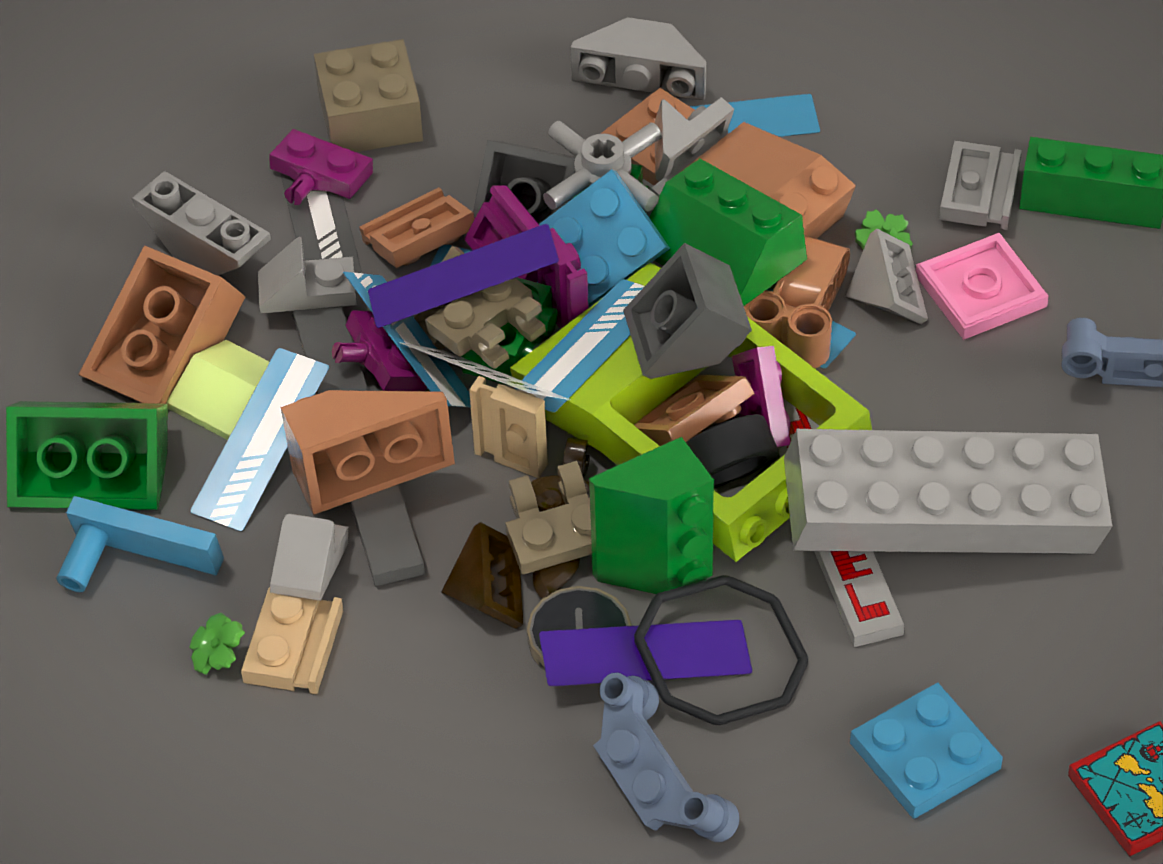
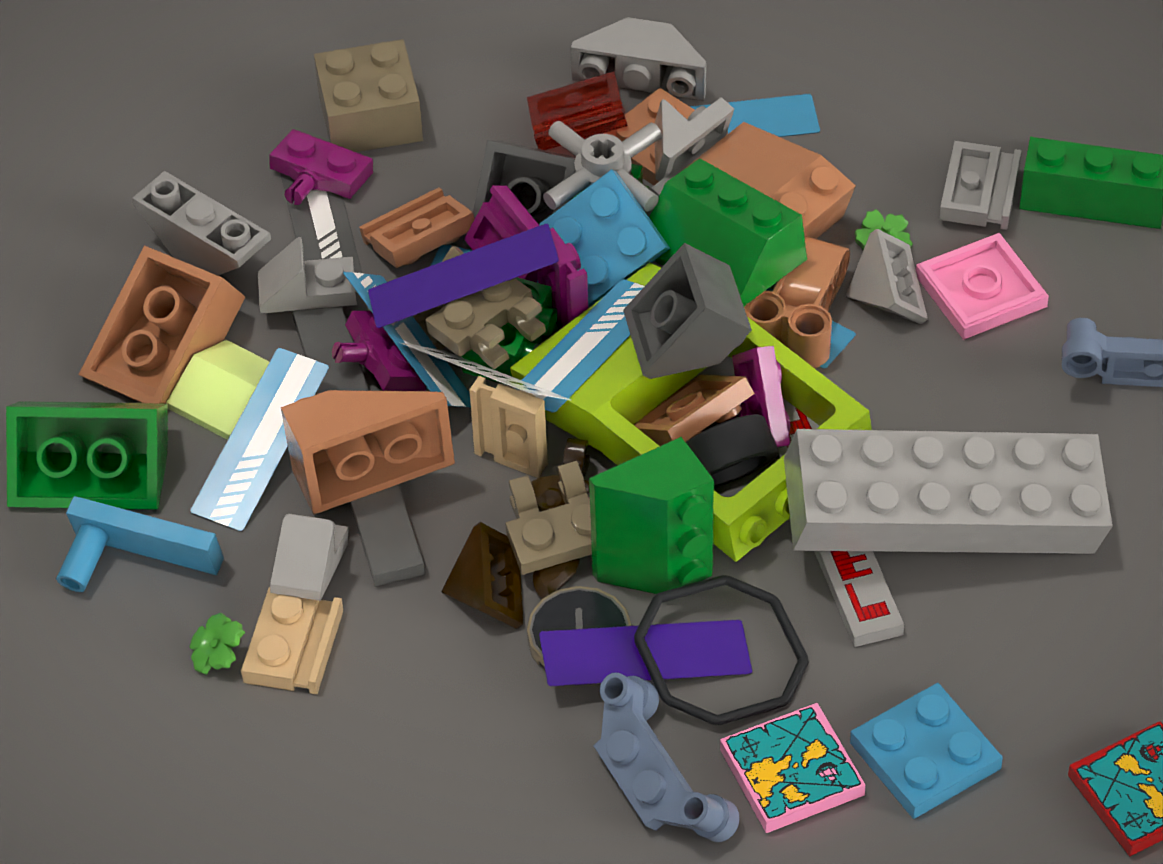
none -> clear red plate [527,71,628,150]
none -> tile [720,703,865,833]

